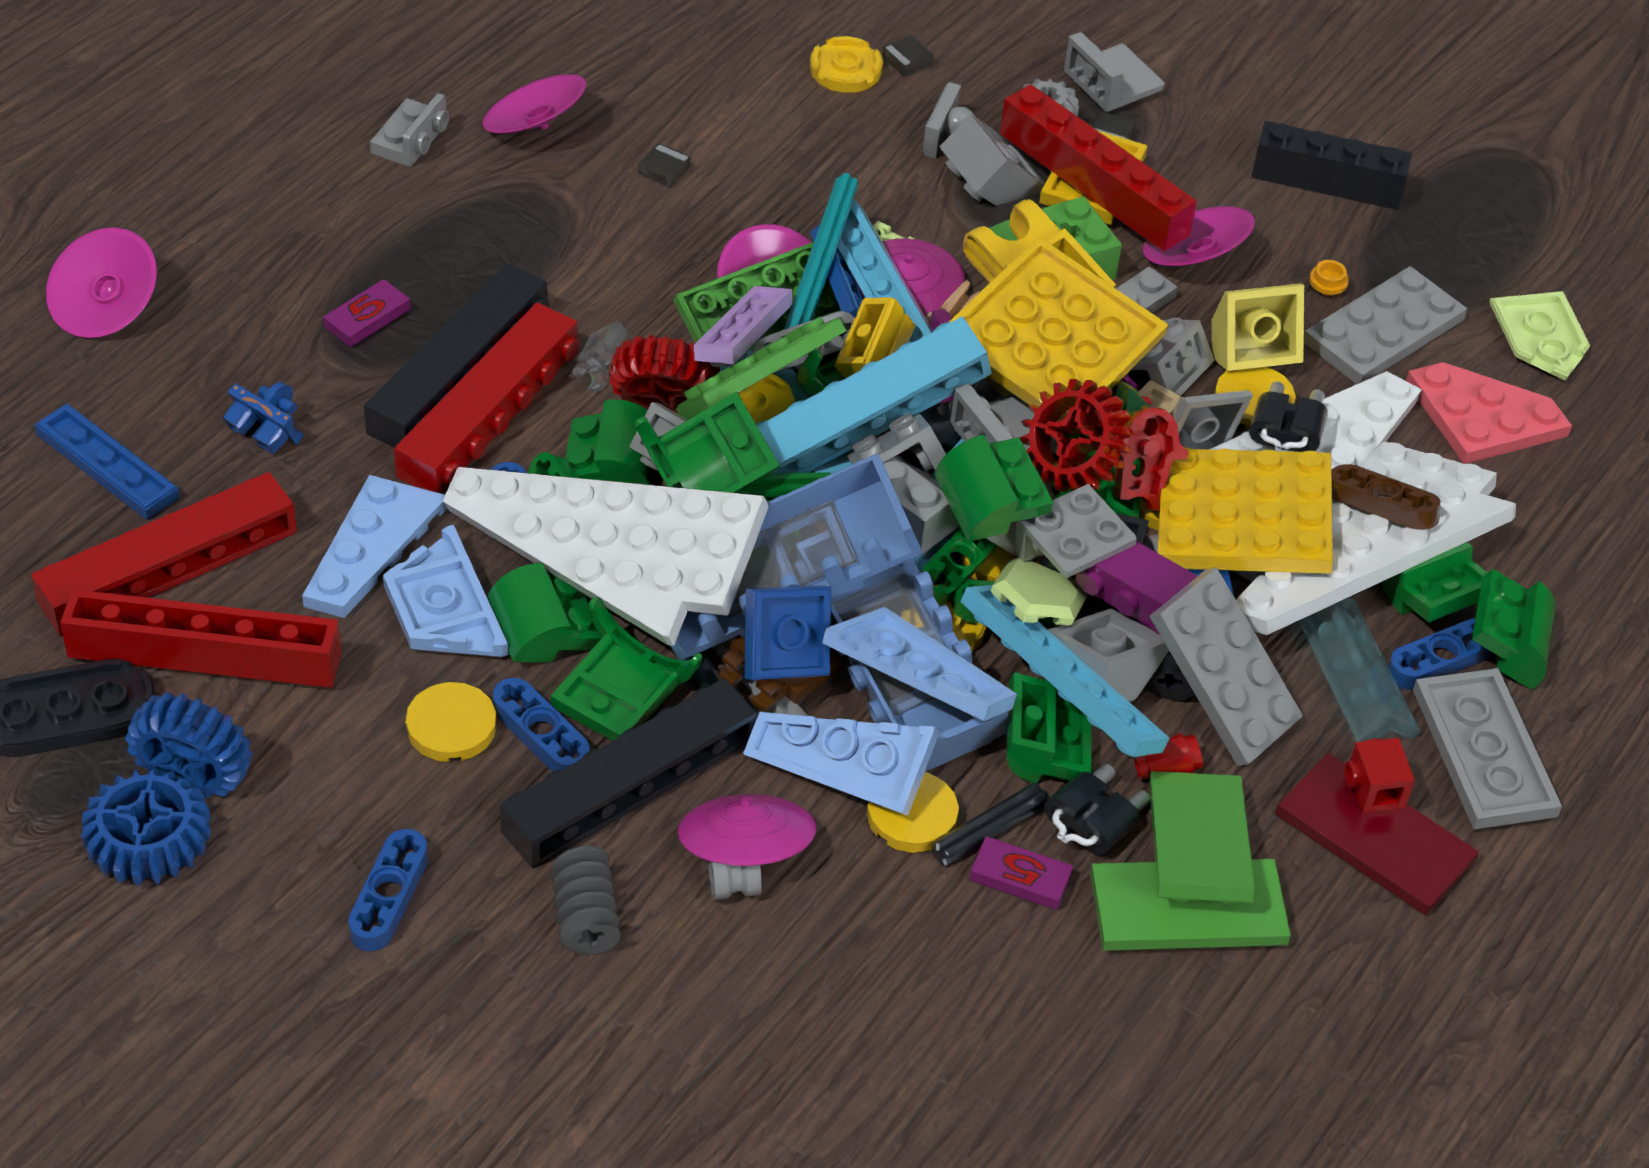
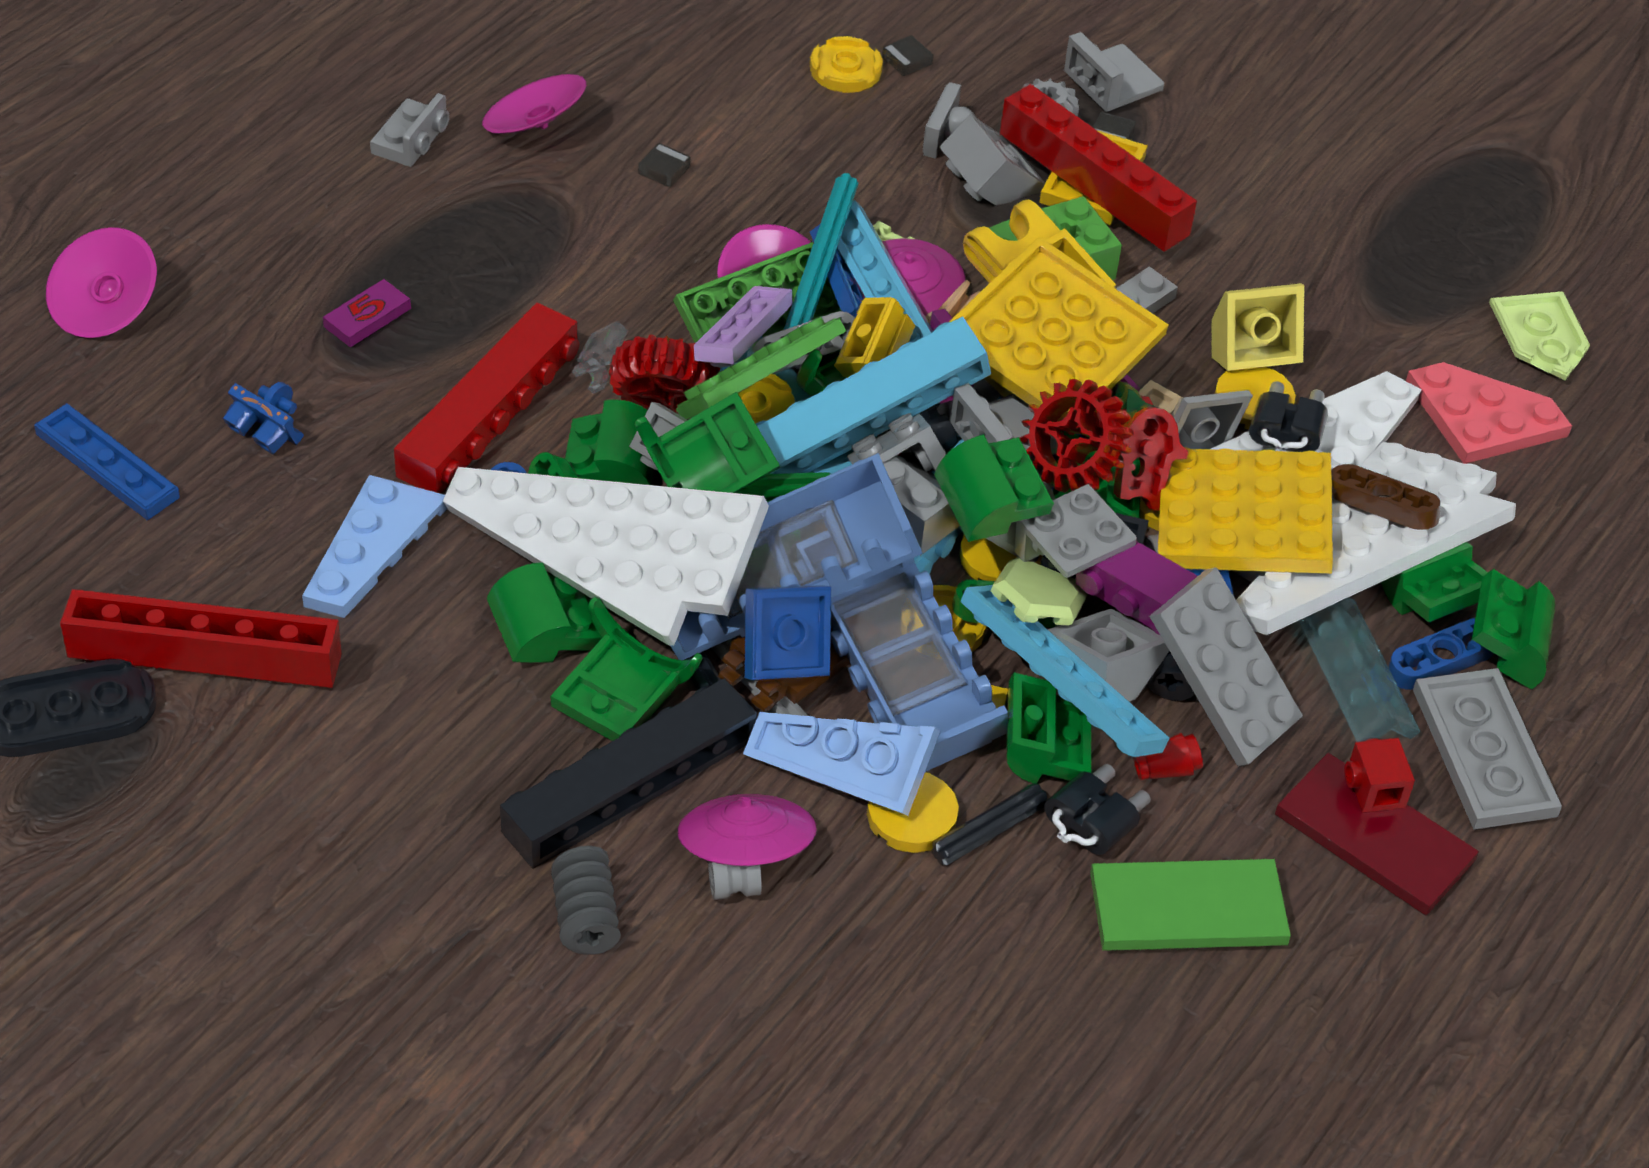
red brick [31,472,297,637] -> none
blue gear [81,767,211,887] -> none
blue gear [125,692,253,798] -> none
blue beam [348,829,428,951] -> none
black brick [364,263,550,448] -> none
light blue wing [383,525,508,657] -> none
yellow tile [405,682,496,762] -> none
blue beam [493,678,590,772] -> none
light blue wing [822,607,1017,721] -> none
green beam [921,528,998,606] -> none
magenta tile [970,836,1073,910] -> none
light grey bracket [1131,317,1215,396] -> none
dark pink hat [1143,206,1255,266] -> none
bright green tile [1149,771,1255,904] -> none
black brick [1251,121,1412,210] -> none
light grey plate [1304,266,1468,384] -> none
light orange plate [1309,260,1349,295] -> none

